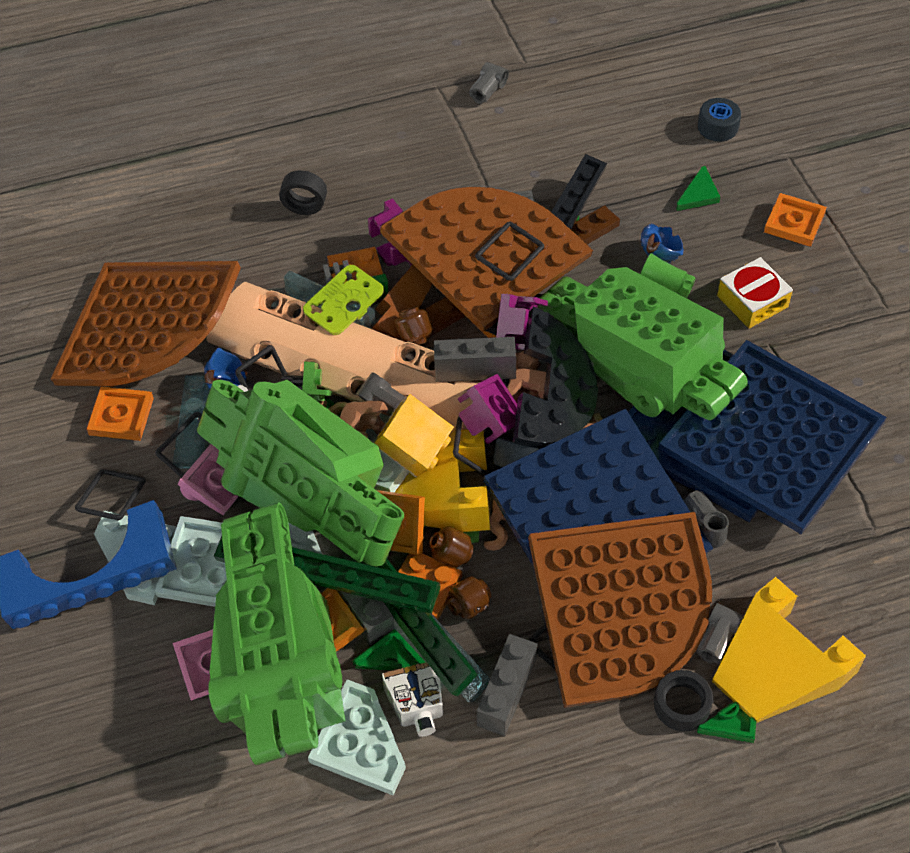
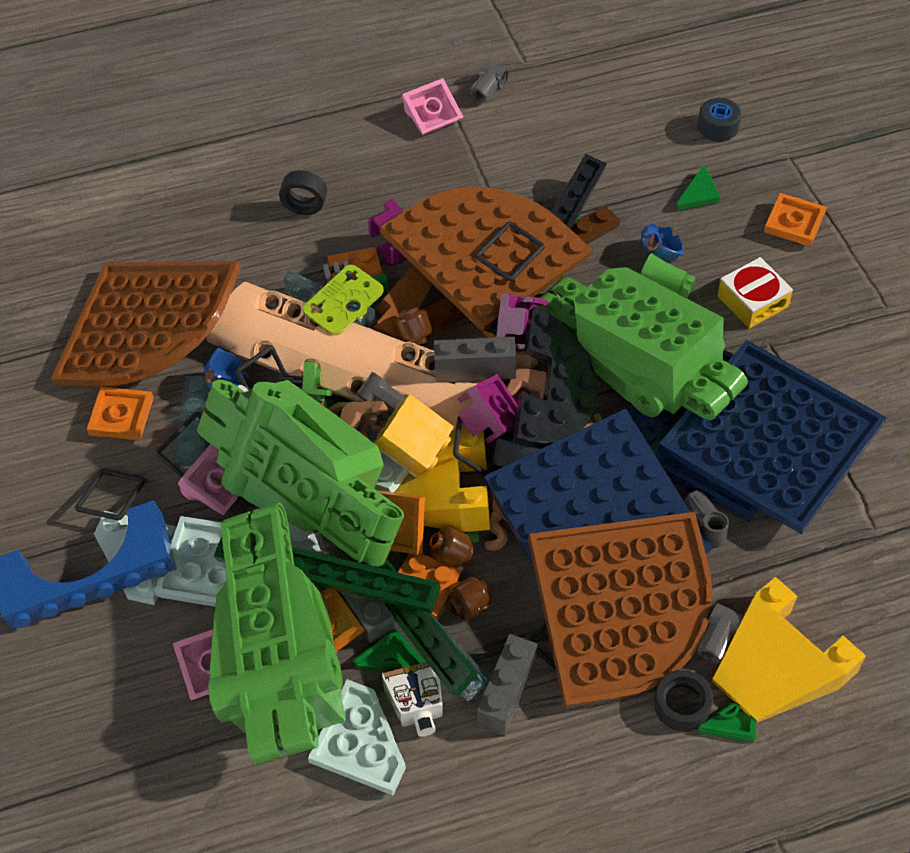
none -> bright pink slope [401,78,464,136]

